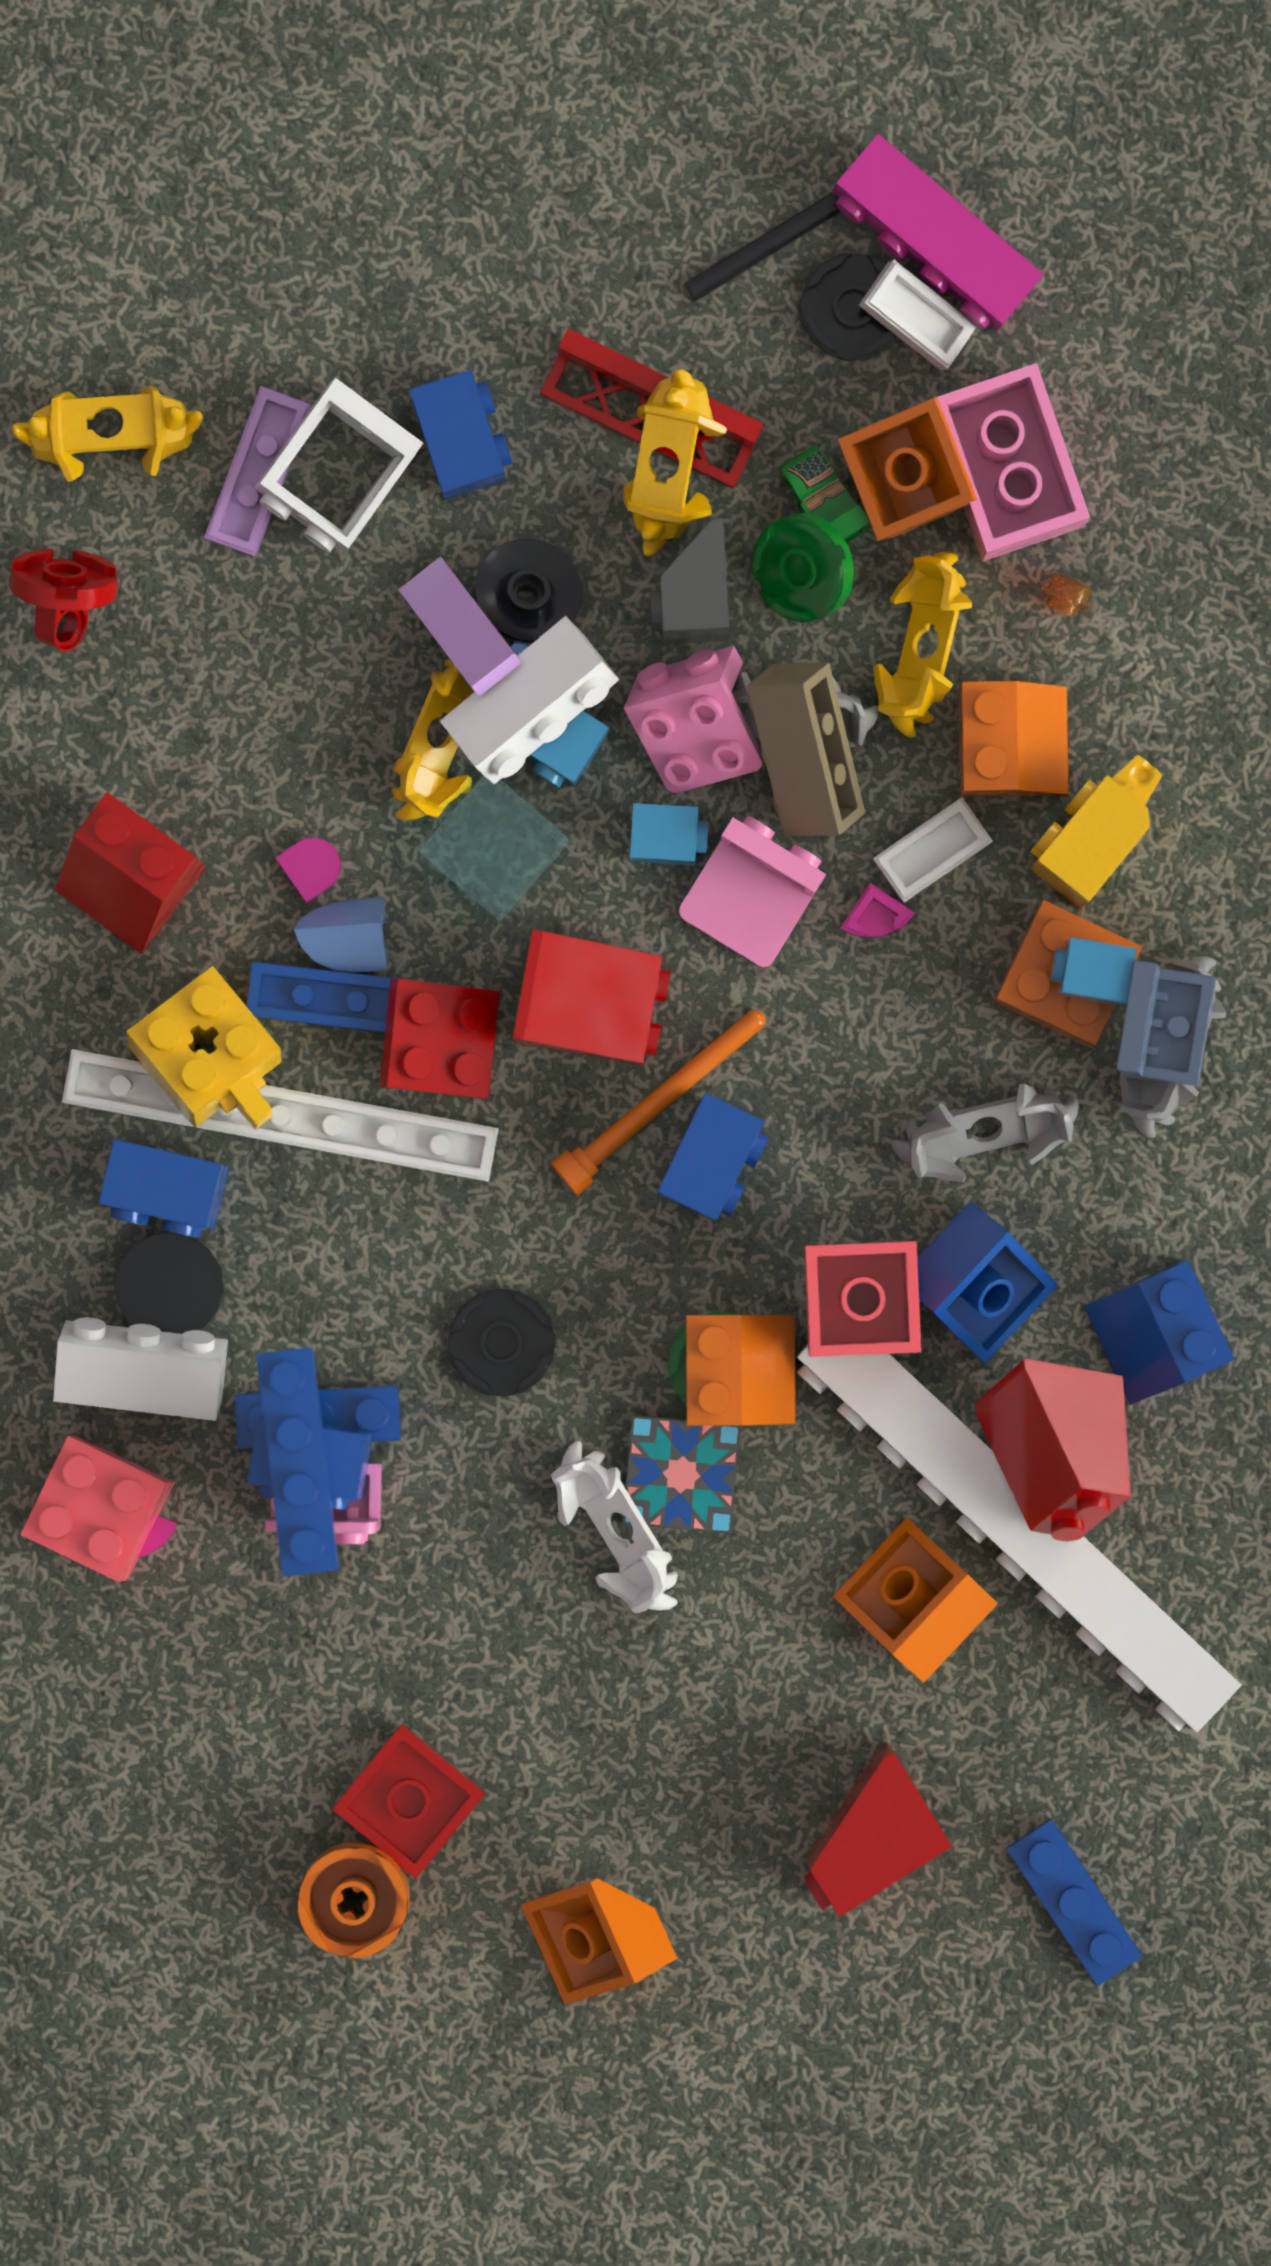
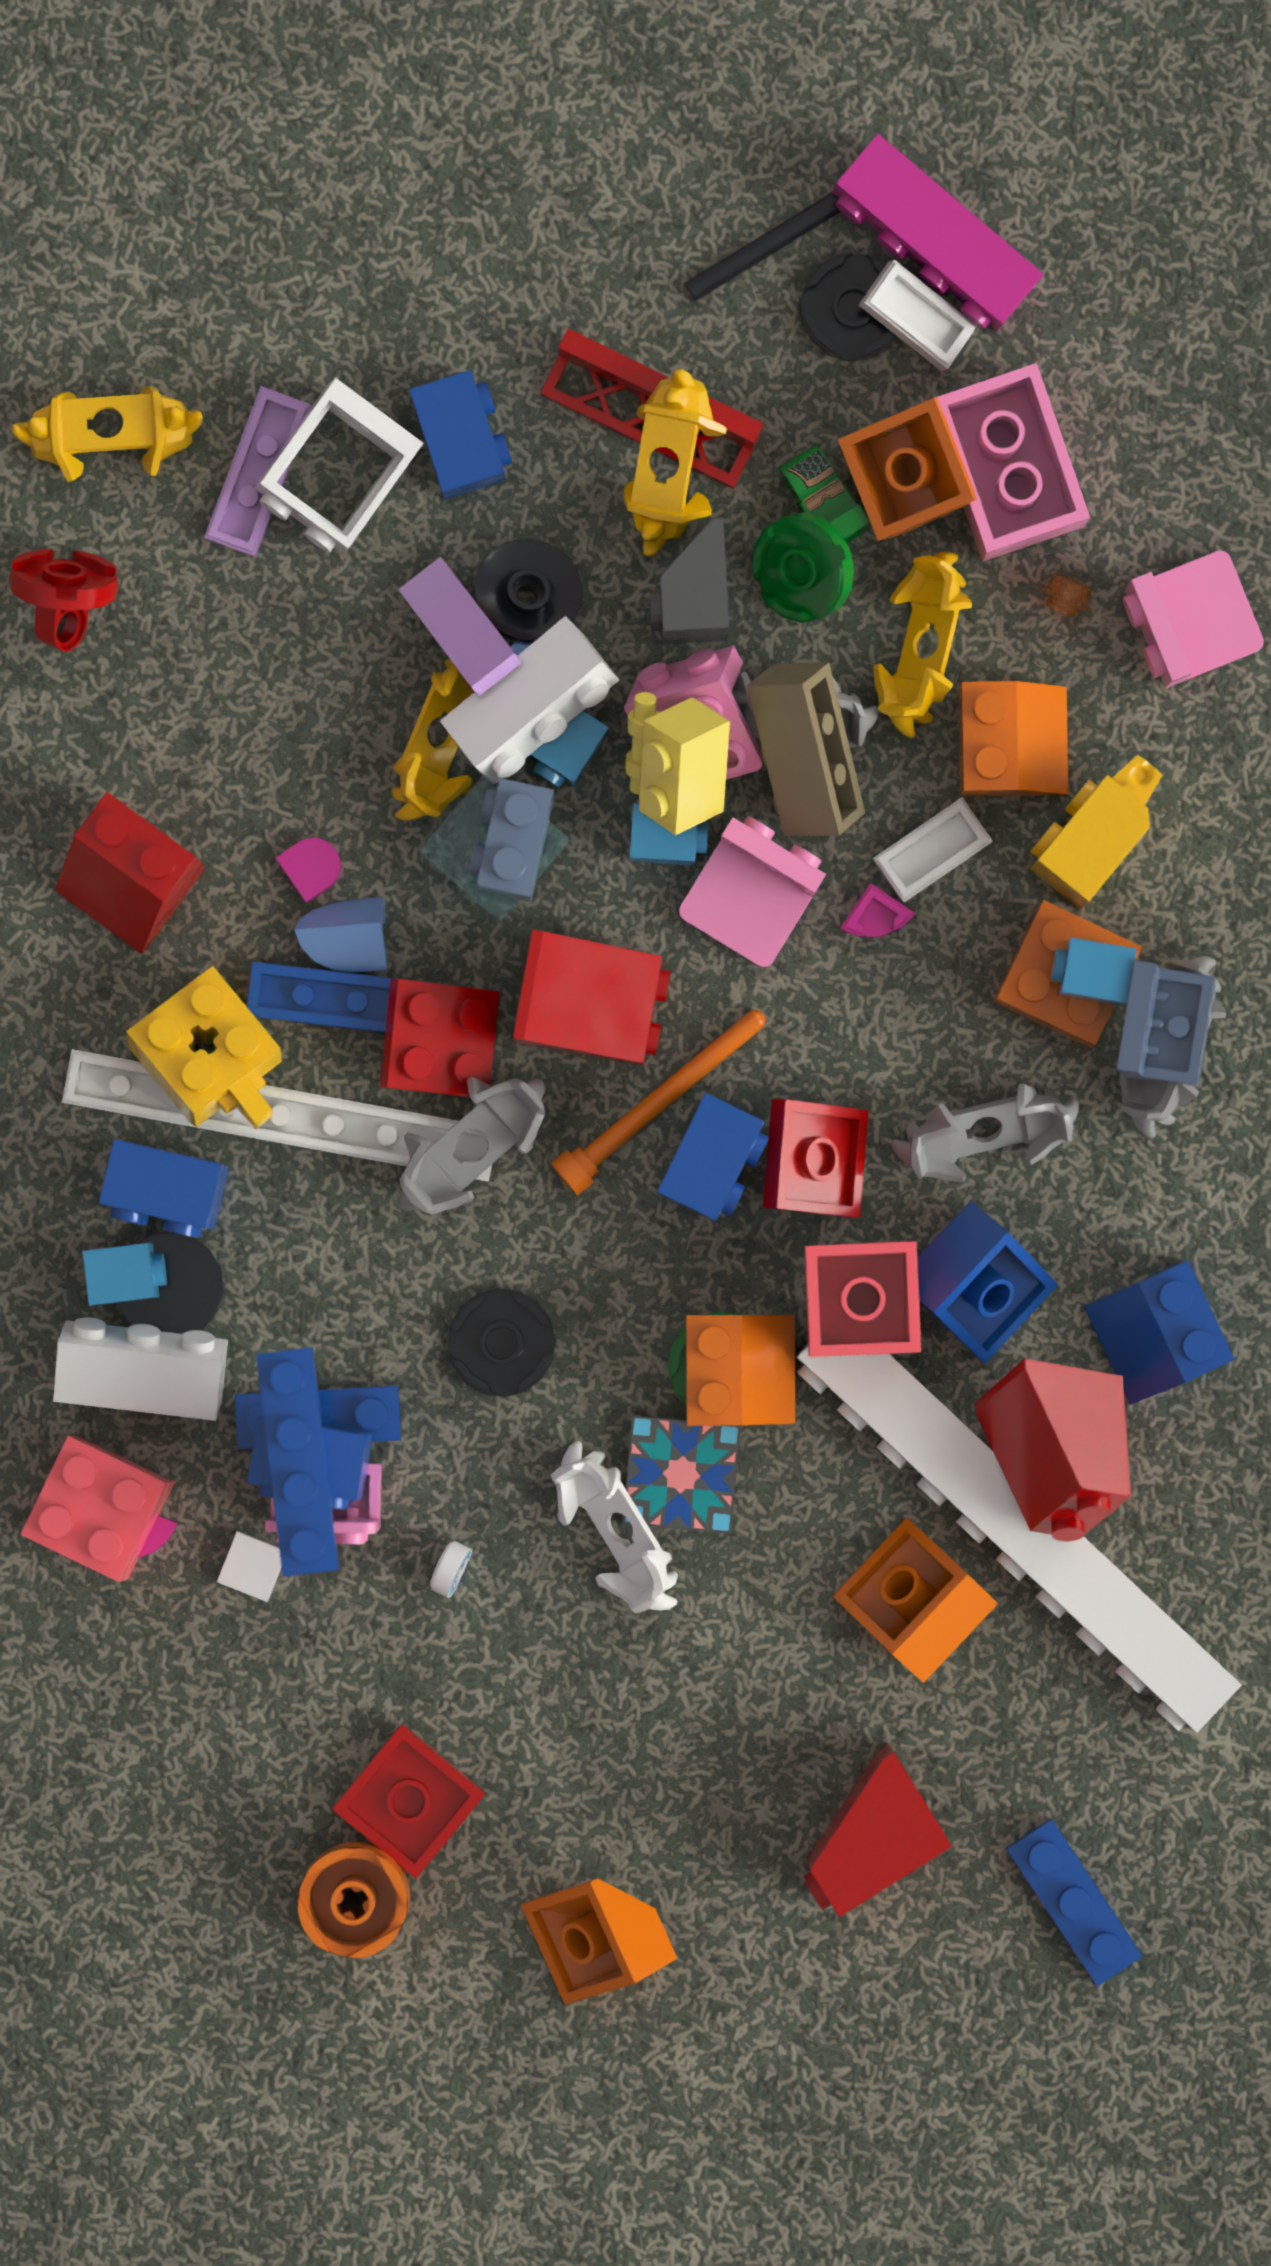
none -> dark azure brick [82,1243,167,1306]
none -> white tile [217,1531,281,1602]
none -> light grey piece [397,1077,546,1214]
none -> white tile [430,1541,472,1598]
none -> sand blue brick [469,778,554,902]
none -> light yellow brick [625,692,730,835]
none -> red plate [763,1099,869,1218]
none -> bright pink bracket [1122,551,1264,689]

